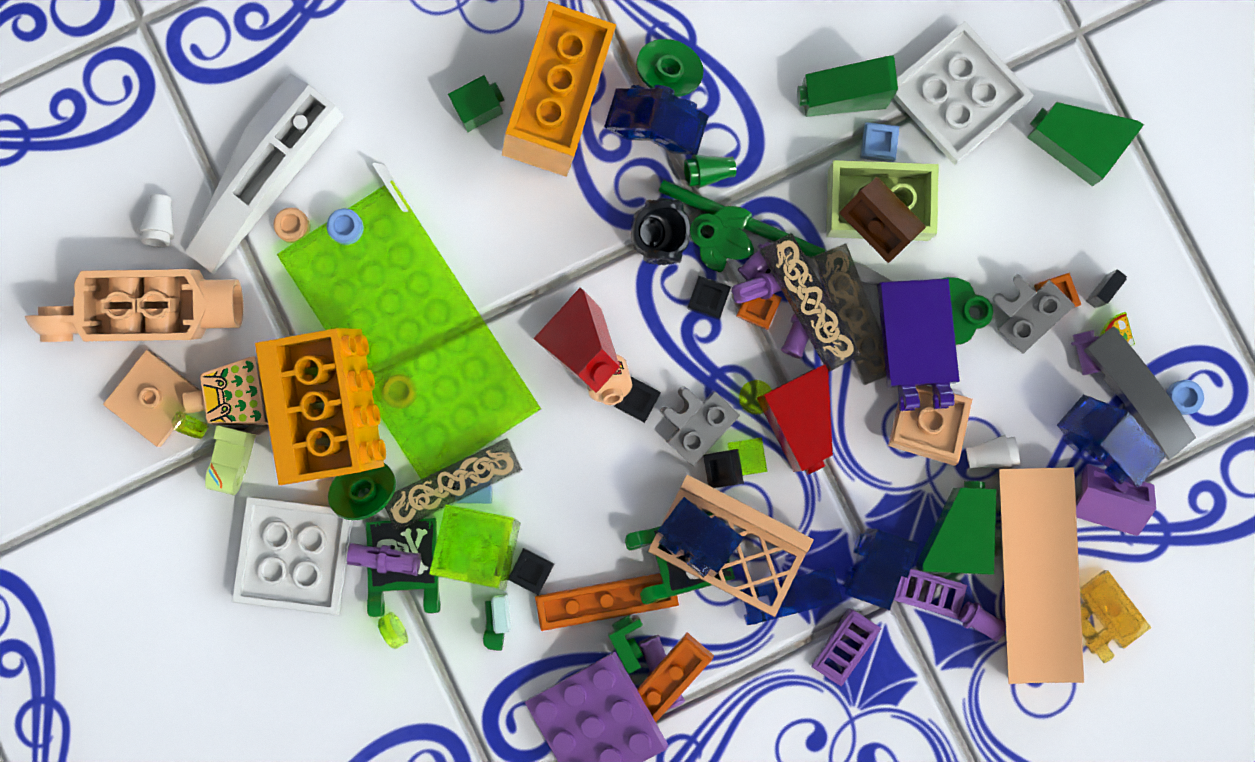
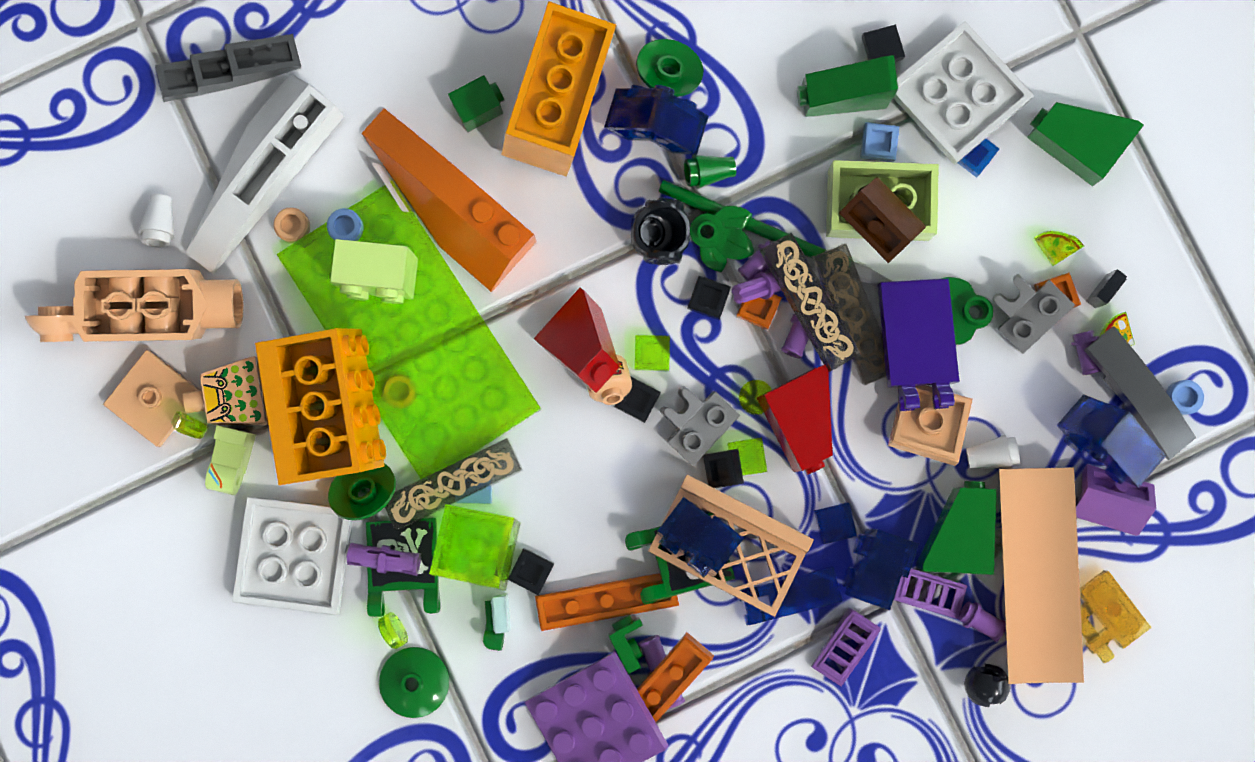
none -> dark grey slope [155,34,301,102]
none -> yellowish green brick [330,239,418,304]
none -> orange wedge [362,108,537,293]
none -> green dish [379,647,449,718]
none -> clear neon green tile [635,335,670,372]
none -> clear blue tile [814,502,857,544]
none -> black tile [862,24,905,62]
none -> clear blue tile [958,139,1000,178]
none -> black piece [964,664,1011,707]
none -> clear neon green tile [1034,231,1084,266]

